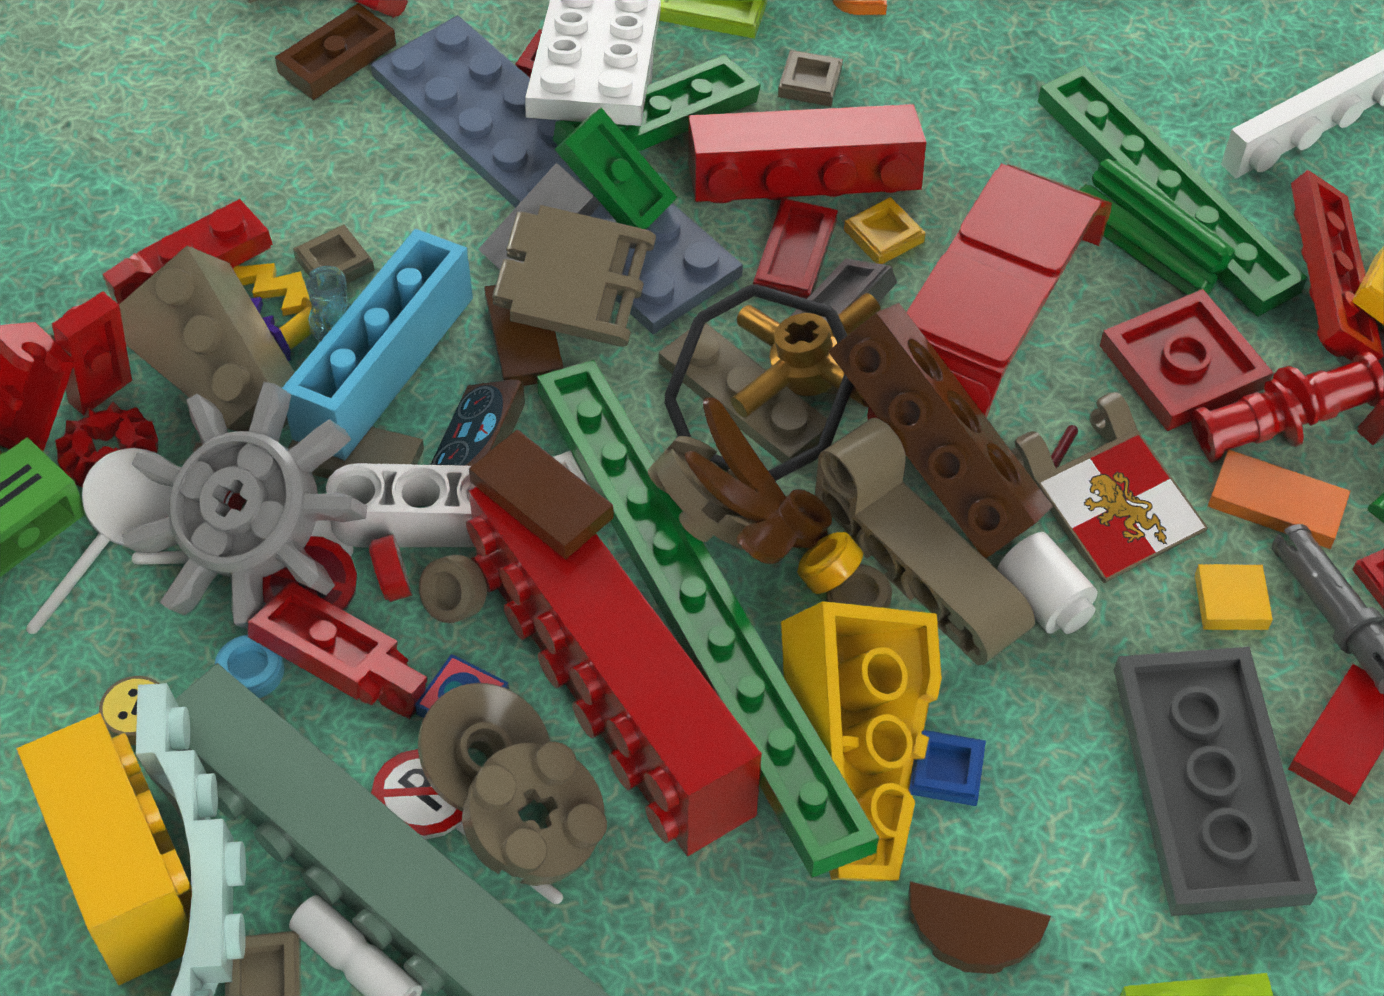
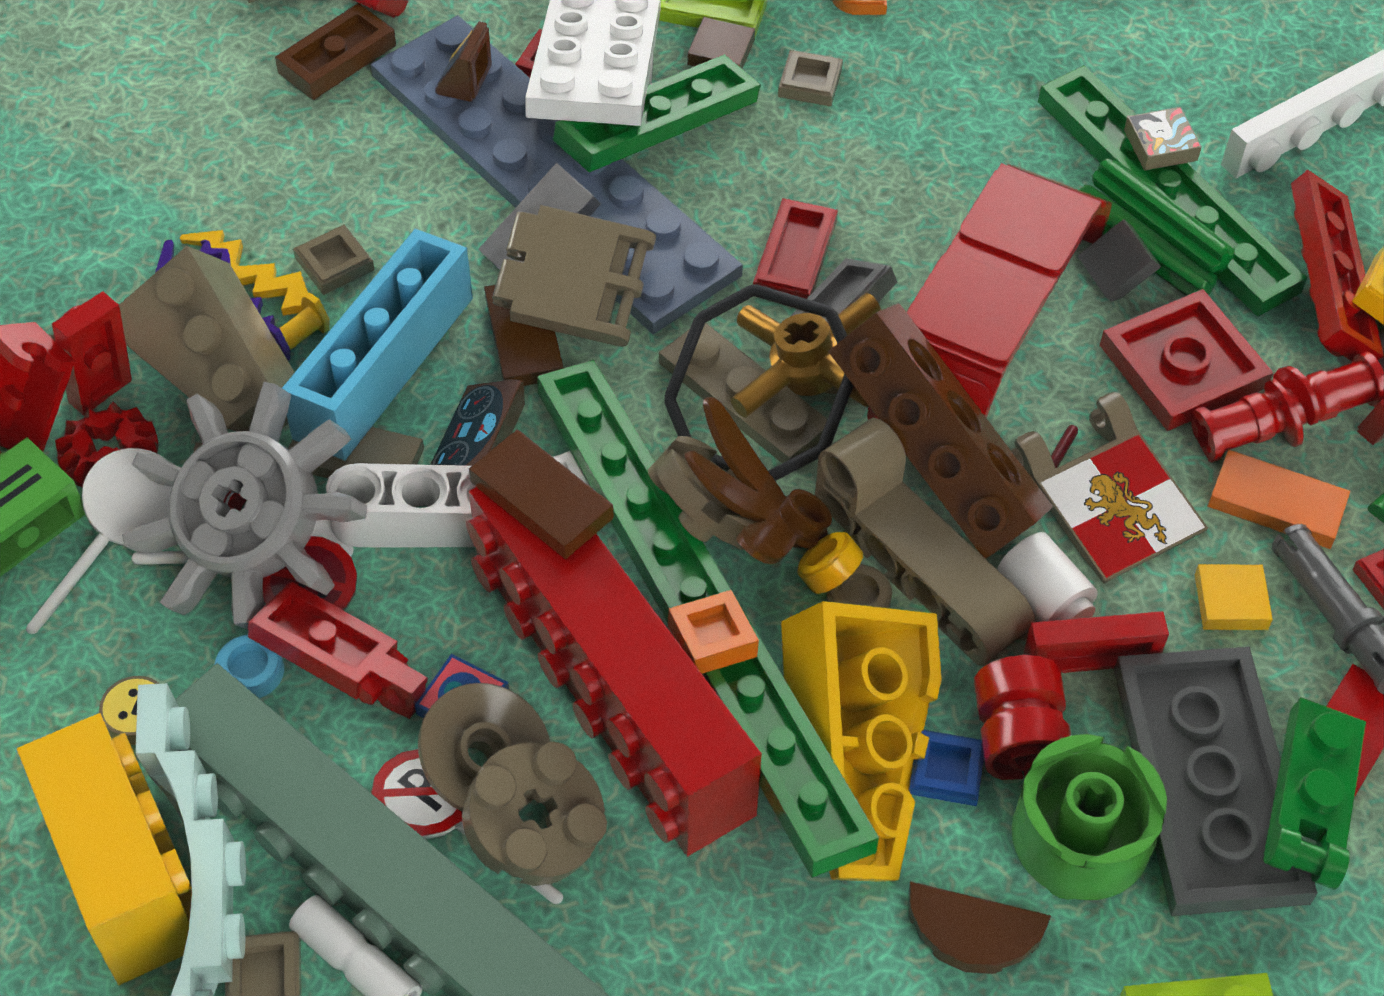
red hinge [102,199,273,304] -> none
clear light blue pin [305,266,352,343] -> none
red tile [369,534,413,602] -> none
dark tan tile [419,555,487,623] -> none
green plate [554,107,678,229] -> none
red brick [688,104,926,203] -> none
yellow tile [844,197,926,264] -> none
none -> reddish brown slope [435,21,492,102]
none -> orange tile [668,590,759,674]
none -> tile [687,17,755,69]
none -> red wheel [974,655,1071,780]
none -> bright green brick [1012,734,1167,900]
none -> red tile [1023,611,1169,673]
none -> dark grey tile [1078,219,1161,302]
none -> dark tan tile [1124,107,1202,171]
none -> green plate [1263,697,1366,890]

